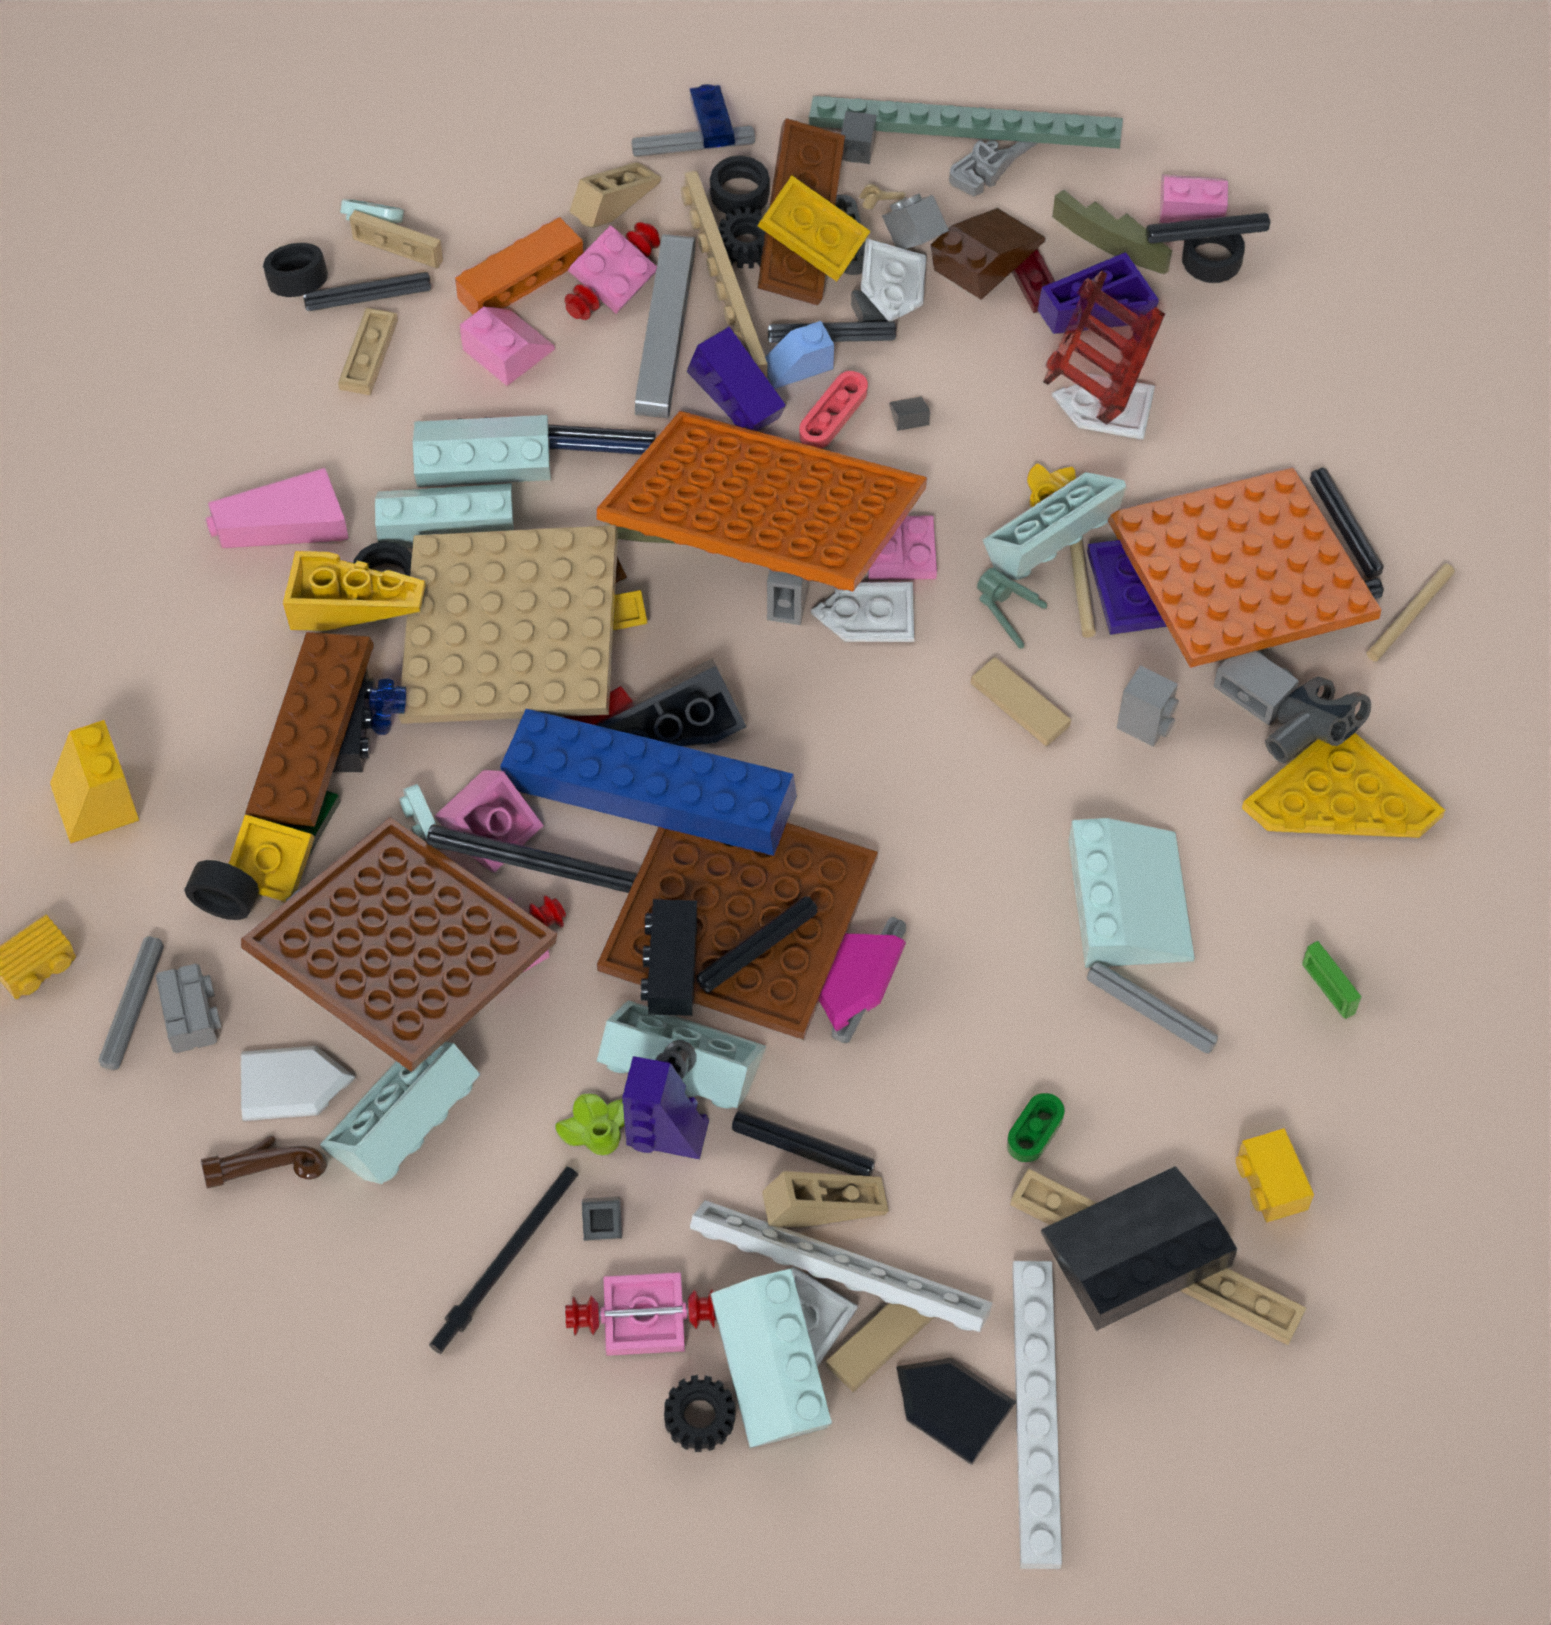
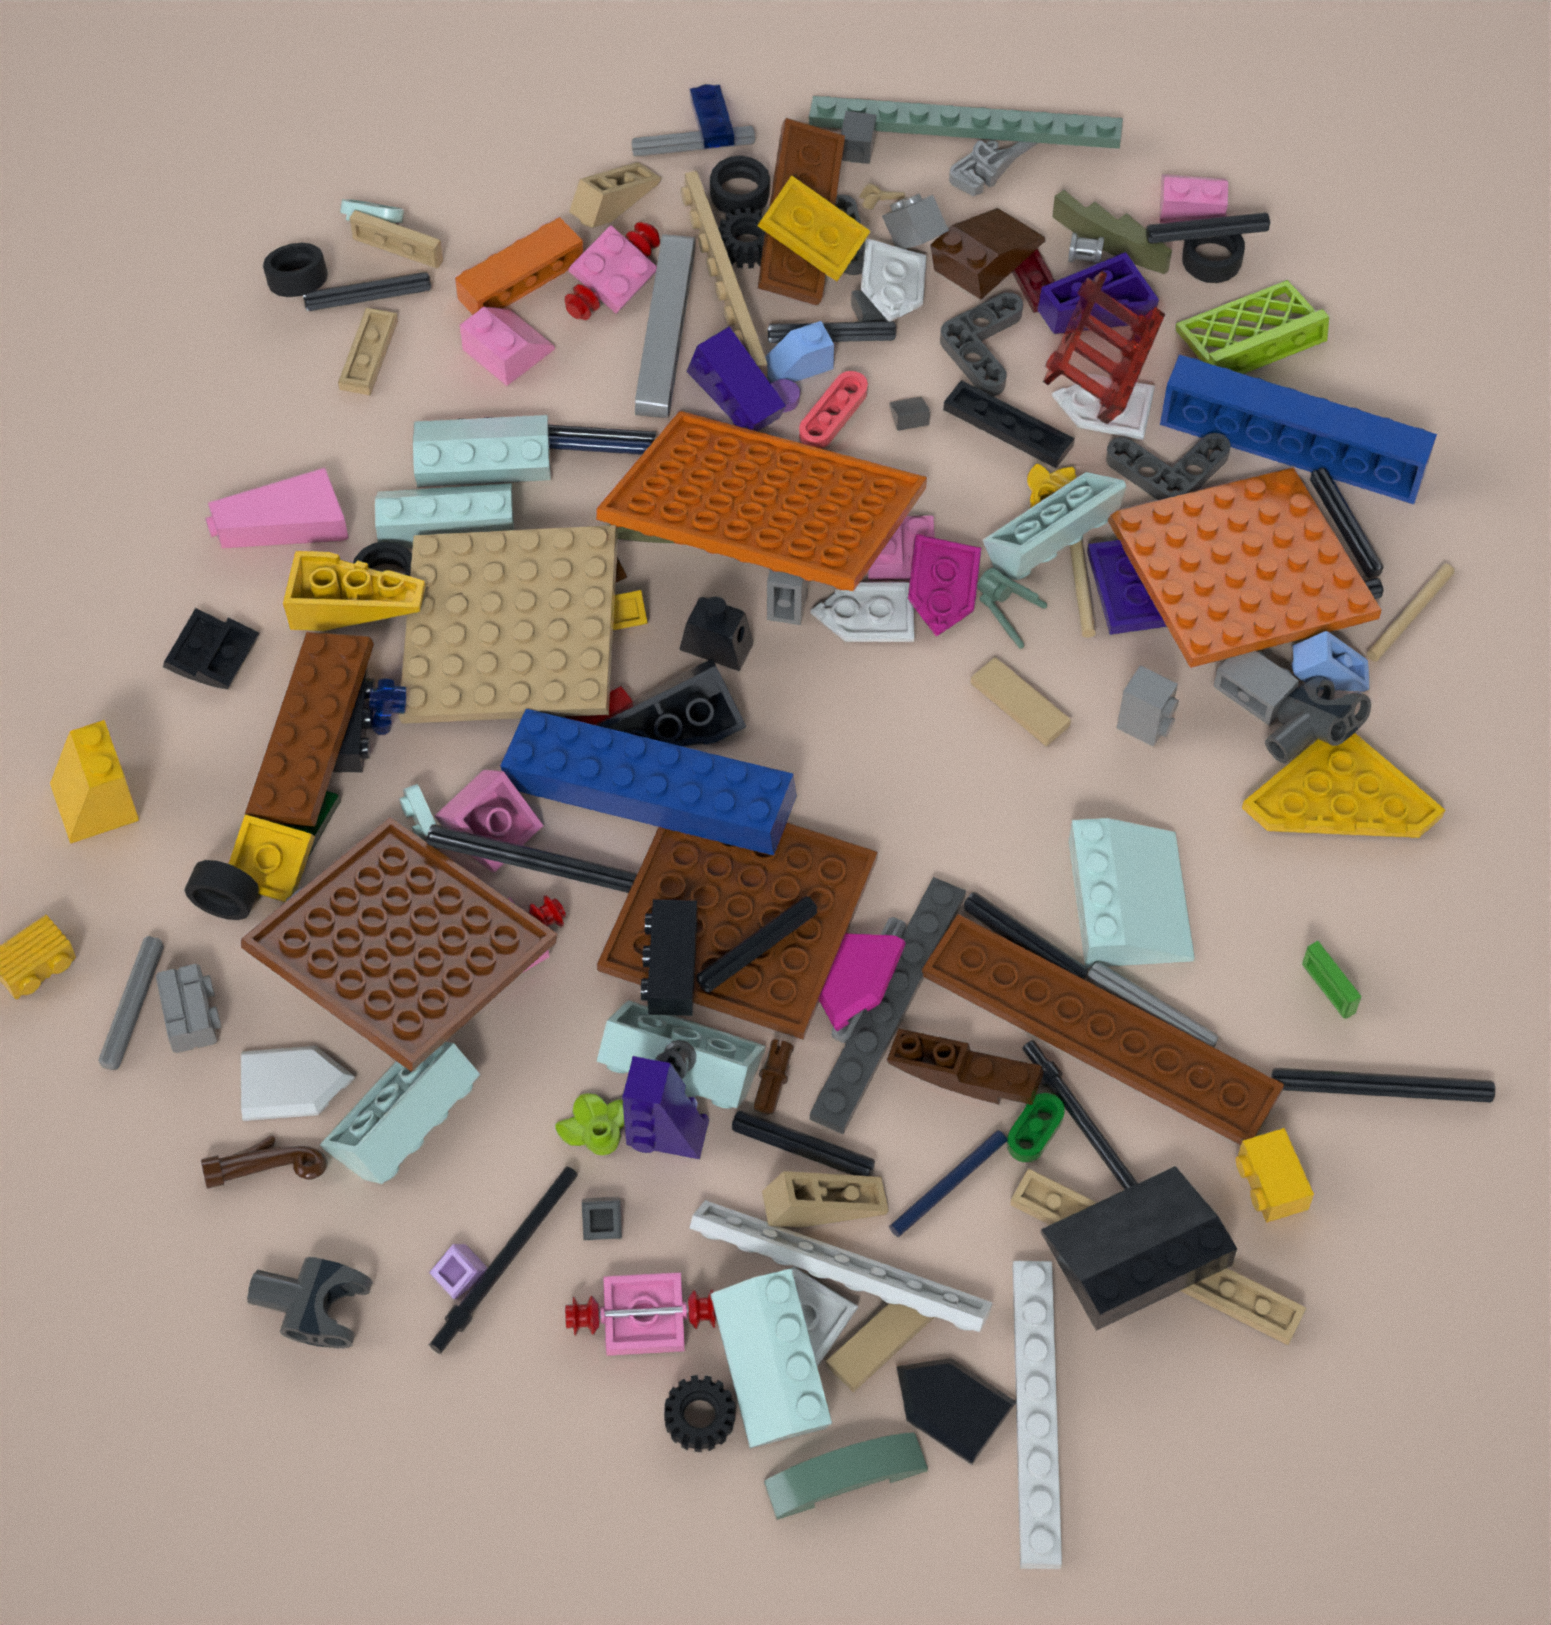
none -> black slope [163,608,259,690]
none -> dark grey connector [247,1257,373,1348]
none -> lavender slope [429,1244,487,1299]
none -> black torso [680,596,753,671]
none -> reddish brown axle [754,1039,794,1115]
none -> sand green slope [764,1432,928,1520]
none -> medium lavender tile [771,379,800,412]
none -> dark grey plate [810,877,966,1135]
none -> reddish brown slope [887,1028,1044,1105]
none -> dark blue bar [889,1130,1007,1237]
none -> dark pink tile [907,534,981,637]
none -> dark orange plate [922,914,1284,1145]
none -> dark grey beam [940,293,1023,396]
none -> black plate [943,380,1074,468]
none -> black axle [963,892,1088,980]
none -> black bar [1022,1040,1138,1190]
none -> light grey bush [1068,233,1104,265]
none -> dark grey beam [1106,433,1231,500]
none -> blue brick [1160,354,1437,504]
none -> lime fence [1176,280,1329,374]
none -> black axle [1271,1068,1496,1103]
none -> light blue slope [1292,631,1369,692]

